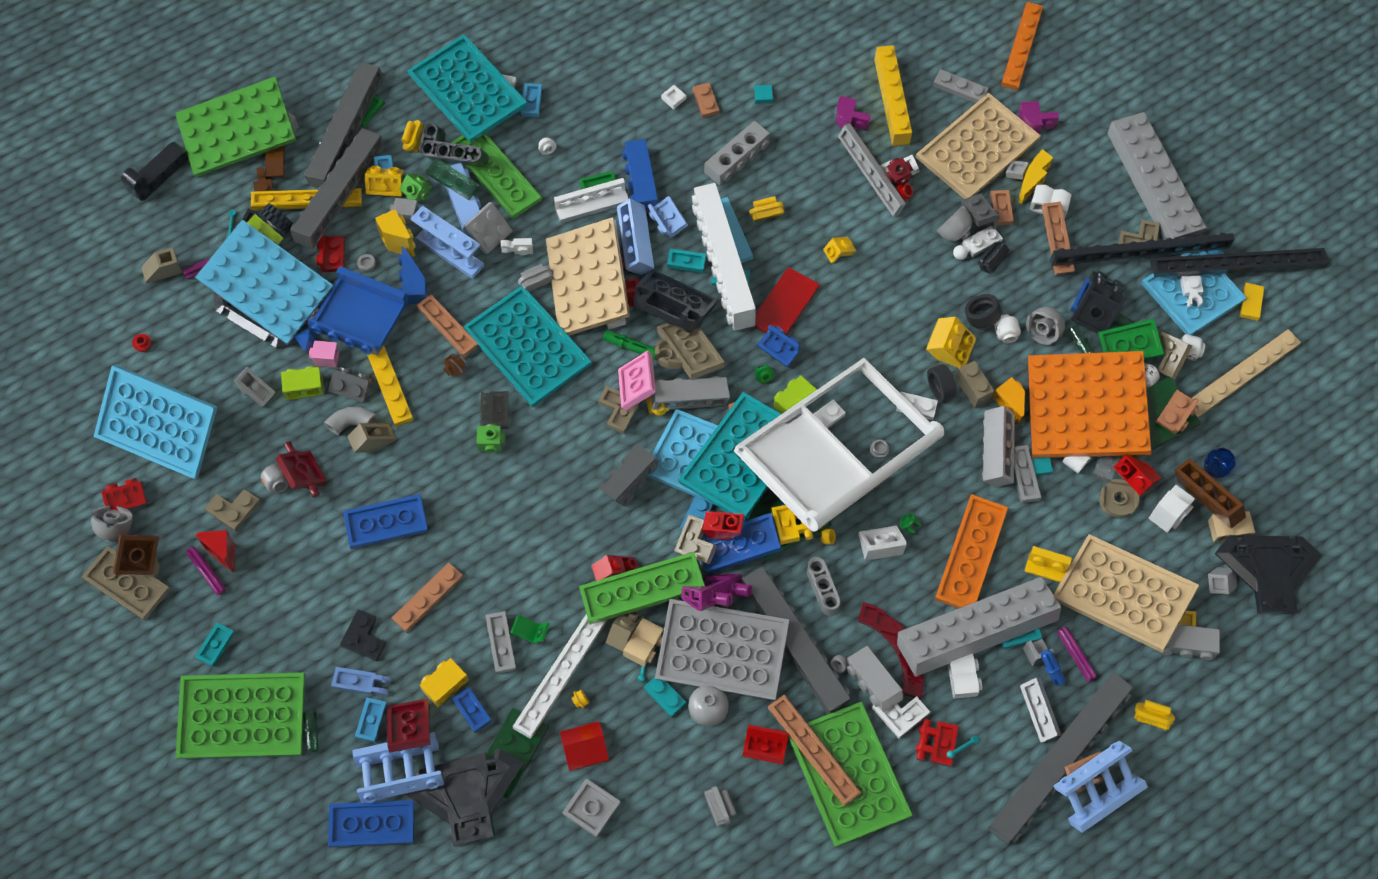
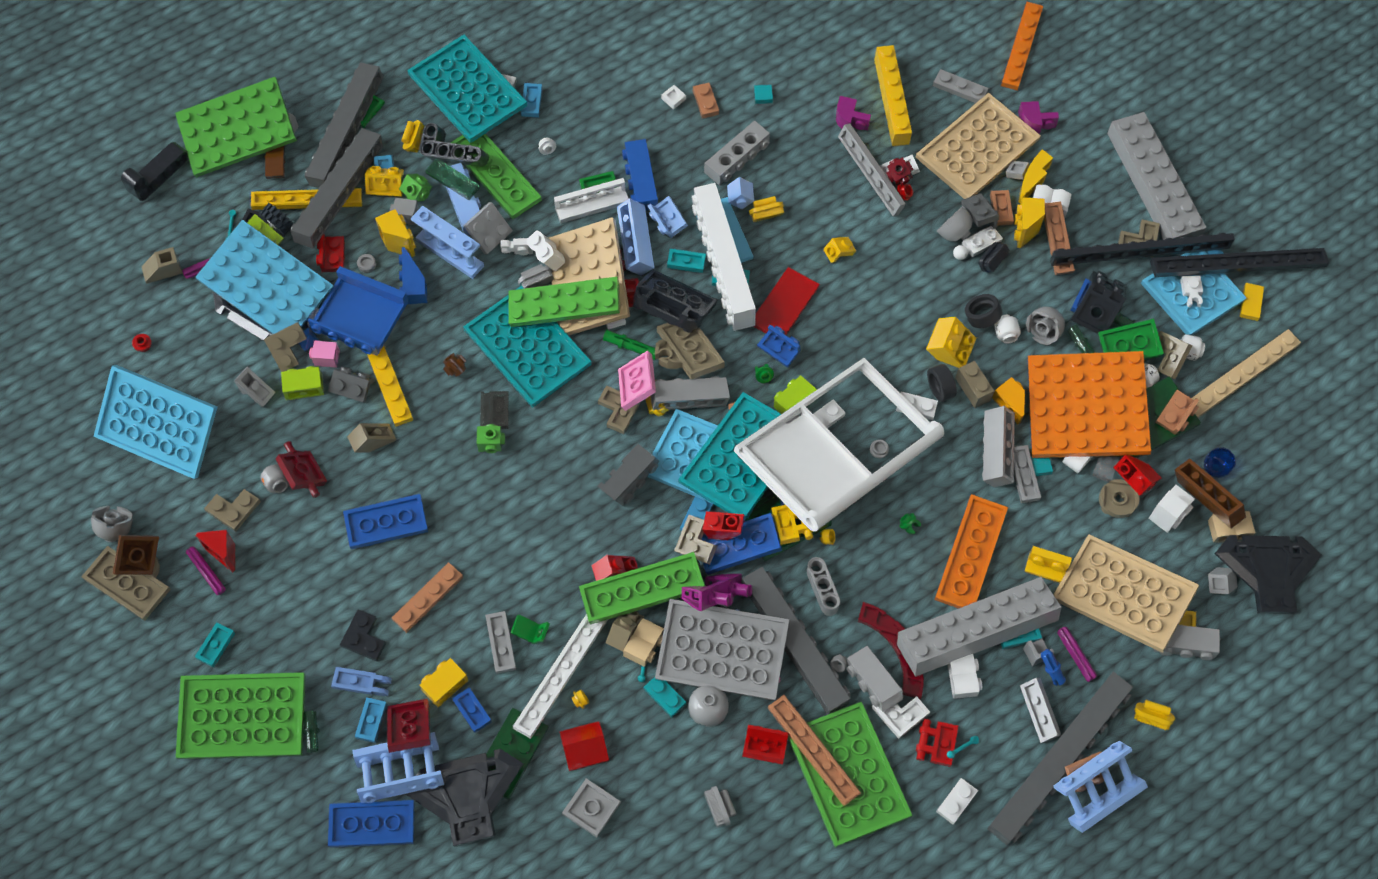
red bracket [101,478,147,510] -> none
reddish brown plate [253,167,274,192] -> none
light grey cylinder [324,407,378,435] -> none
nougat plate [417,295,478,358] -> none
white slope [859,526,906,561] -> none
none -> dark tan plate [264,322,307,372]
none -> bright green plate [509,277,620,327]
none -> white brick [527,230,565,271]
none -> light blue brick [727,177,754,209]
none -> white plate [936,778,978,824]
none -> yellow slope [1014,198,1045,248]

